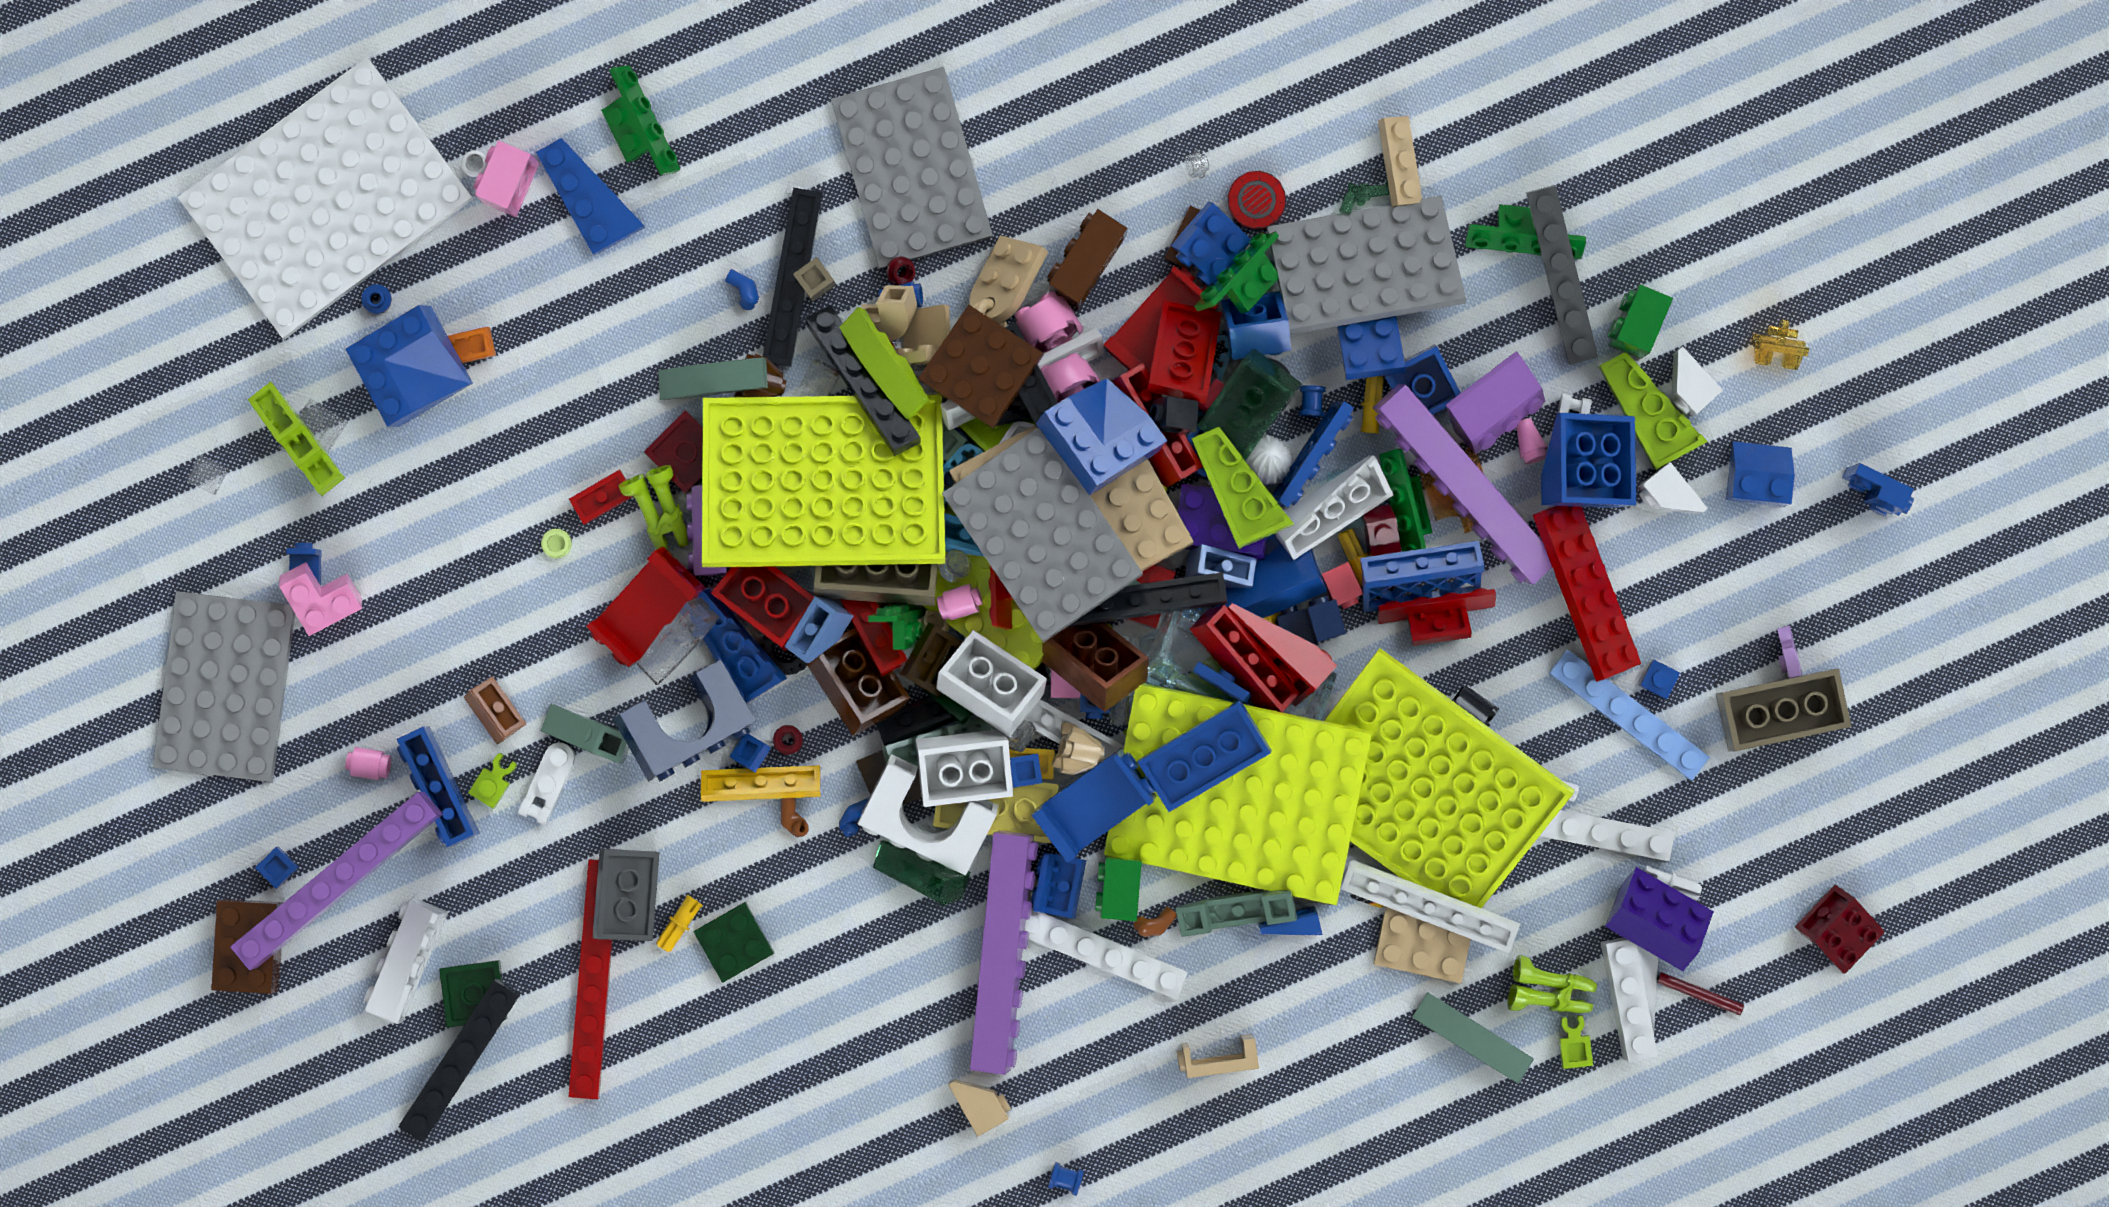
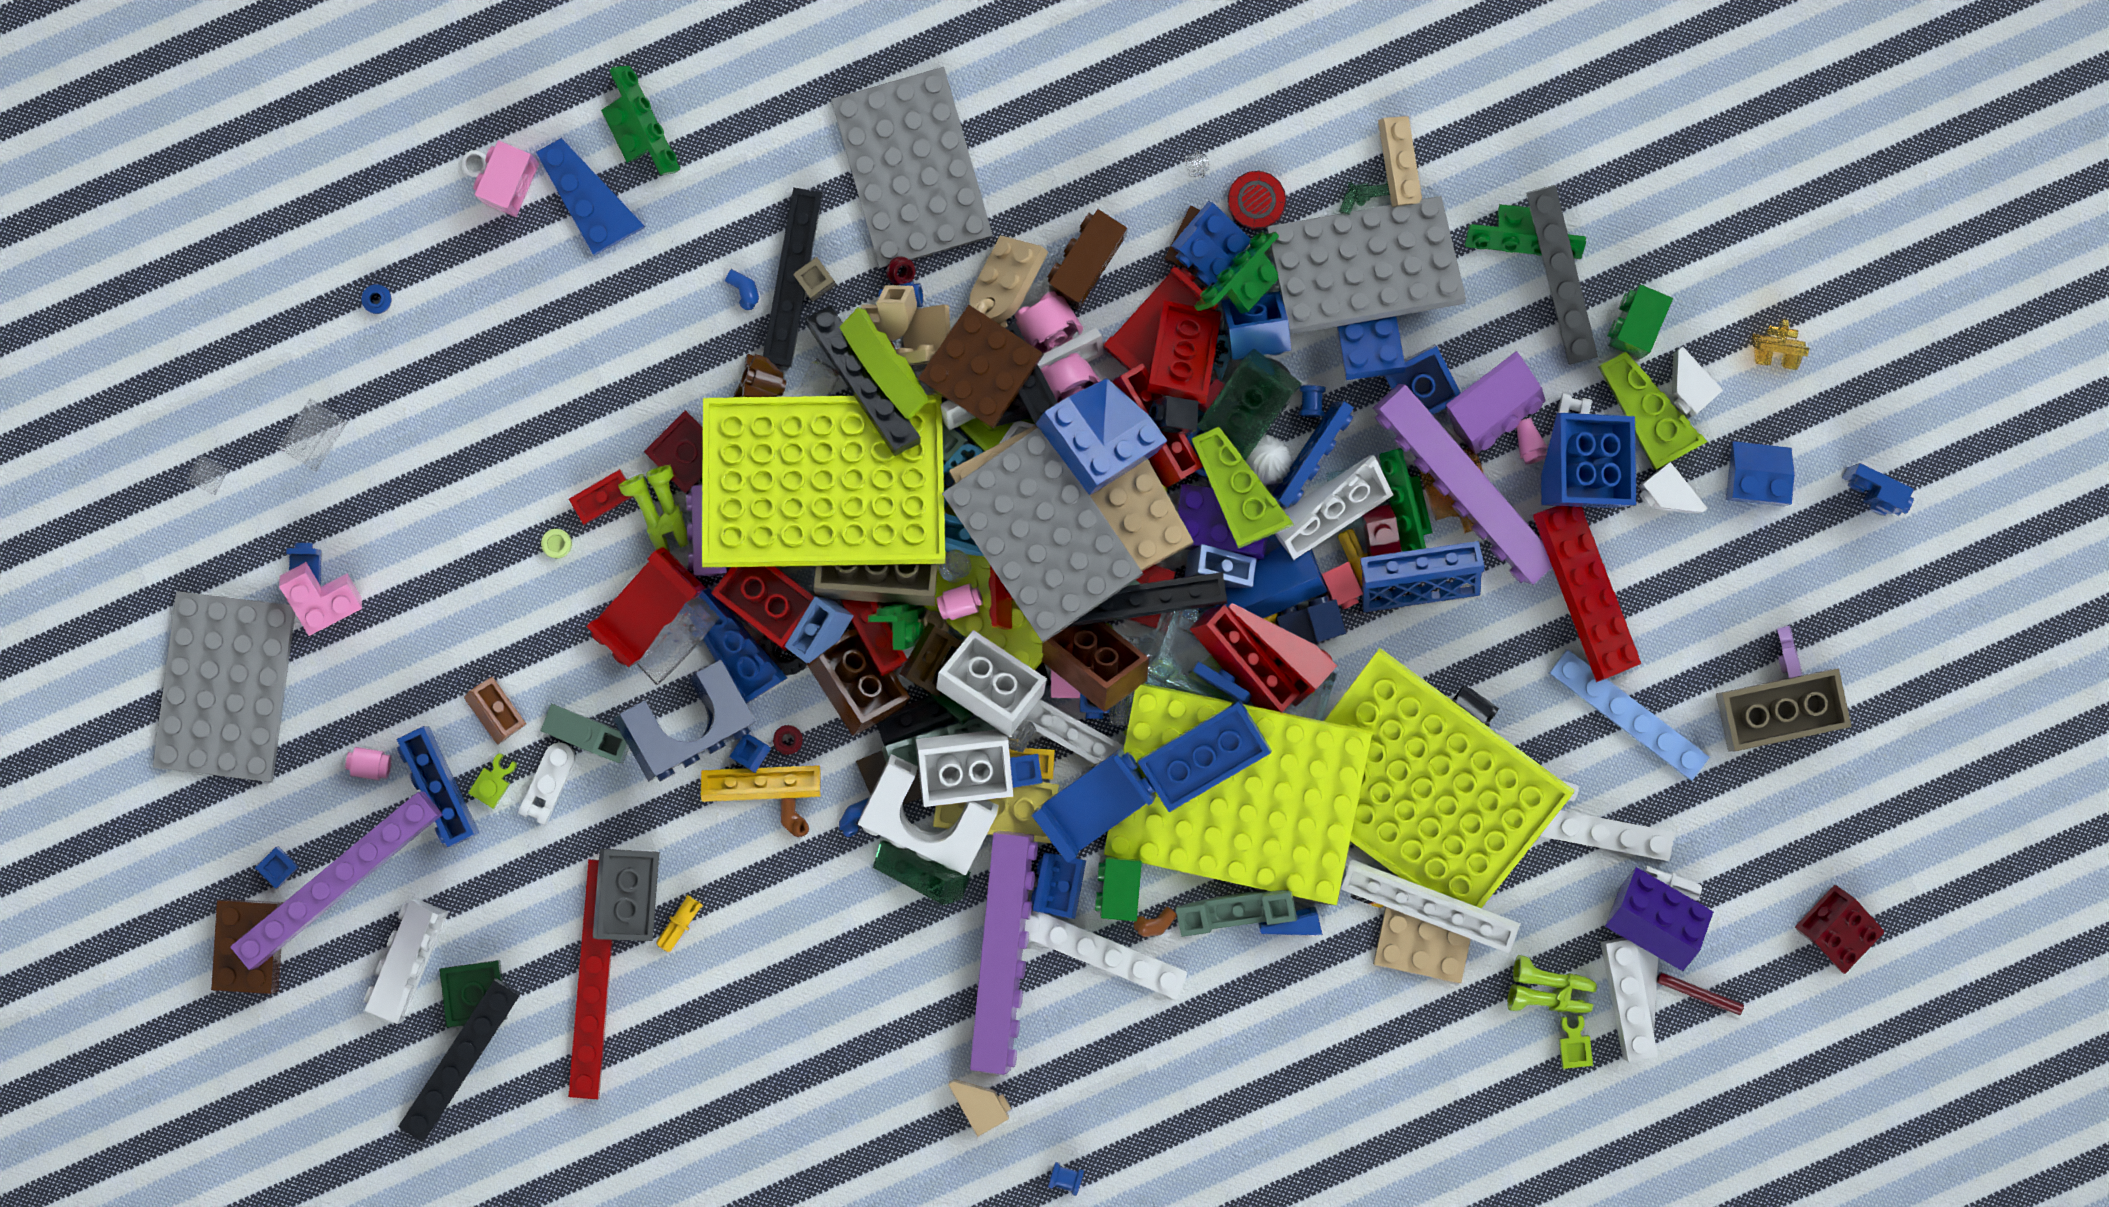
white plate [177,57,474,339] -> none
lime slope [247,381,345,496] -> none
blue slope [345,305,473,427] -> none
orange plate [448,327,496,363] -> none
sand green slope [658,357,768,400] -> none
dark green plate [693,902,775,983] -> none
tan brick [1052,722,1104,775] -> none
tan panel [1177,1034,1259,1078] -> none
yellow axle [1360,376,1384,434] -> none
red bracket [1377,588,1496,646] -> none
sand green slope [1412,992,1534,1084] -> none
blue plate [1639,659,1680,699] -> none

